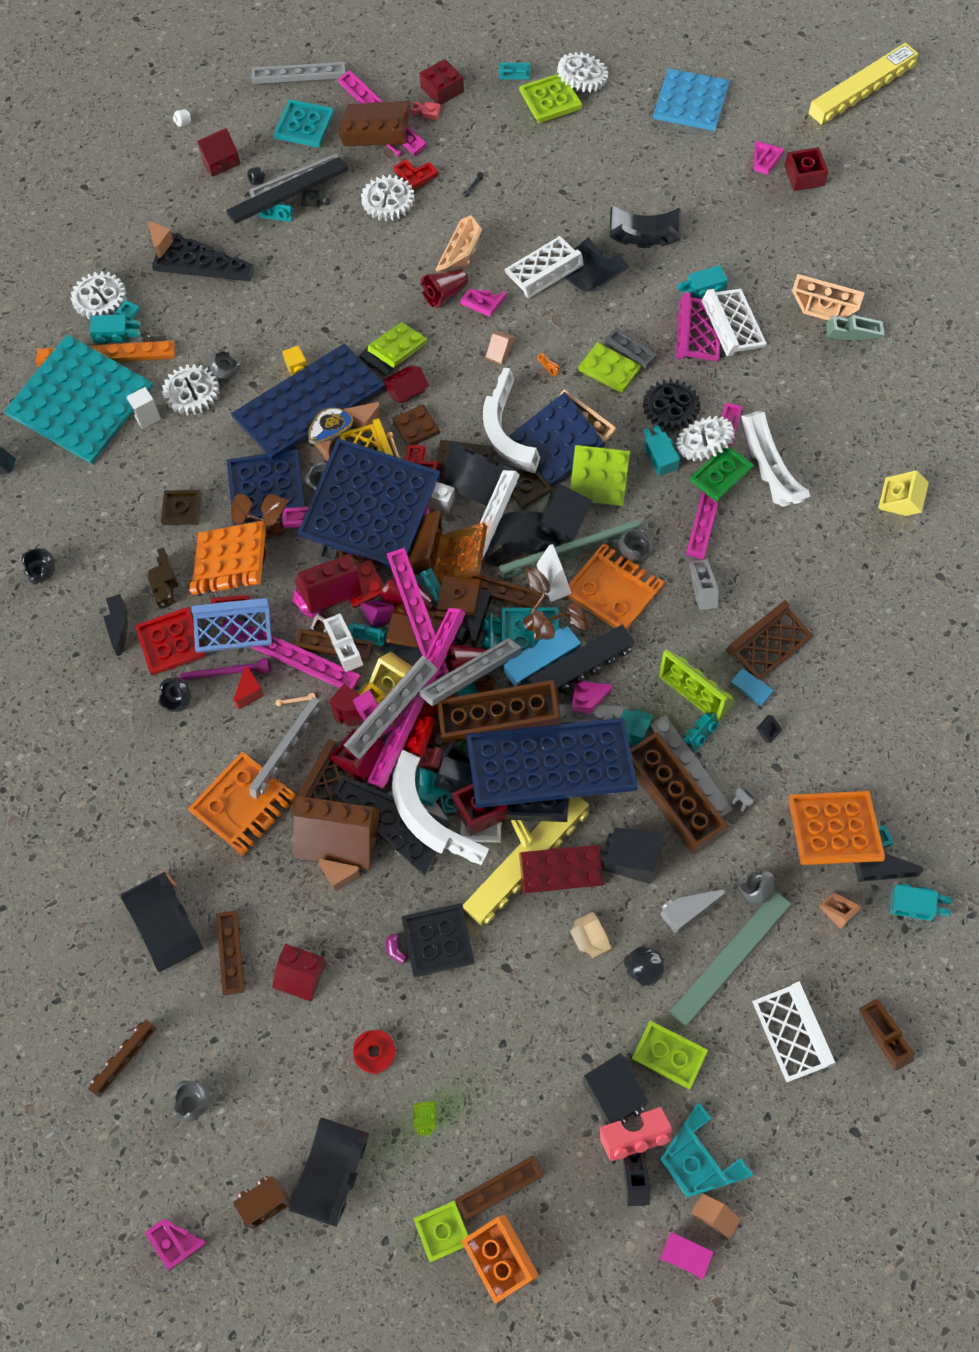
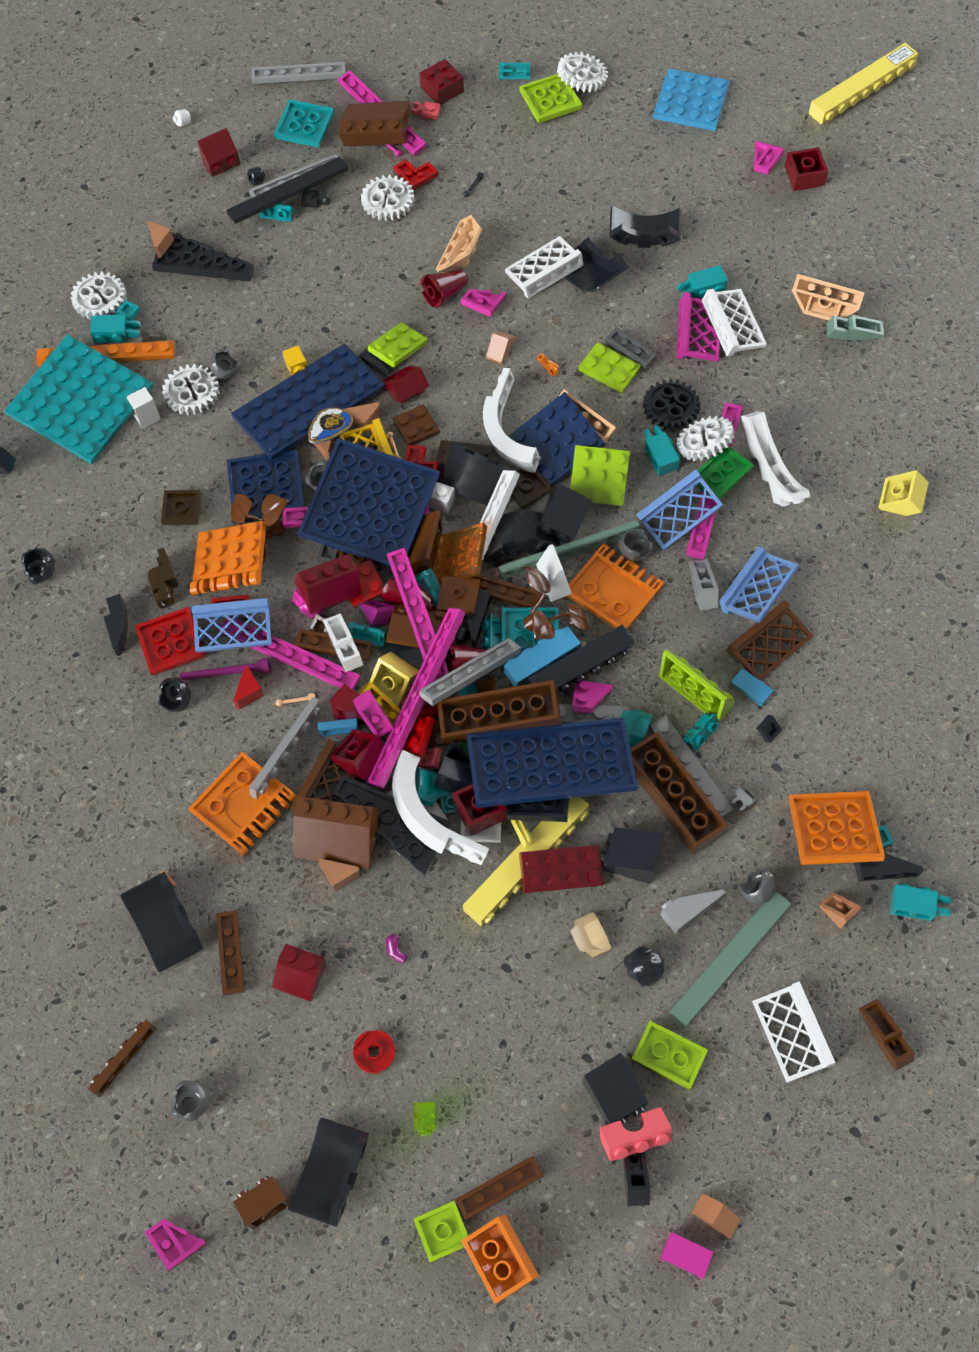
light grey plate [344,655,438,759] -> none
black plate [401,903,475,978] -> none
teal wing [660,1103,753,1198] -> none
none -> dark azure tile [318,718,359,737]
none -> medium blue fence [636,469,723,550]
none -> medium blue fence [719,546,799,623]

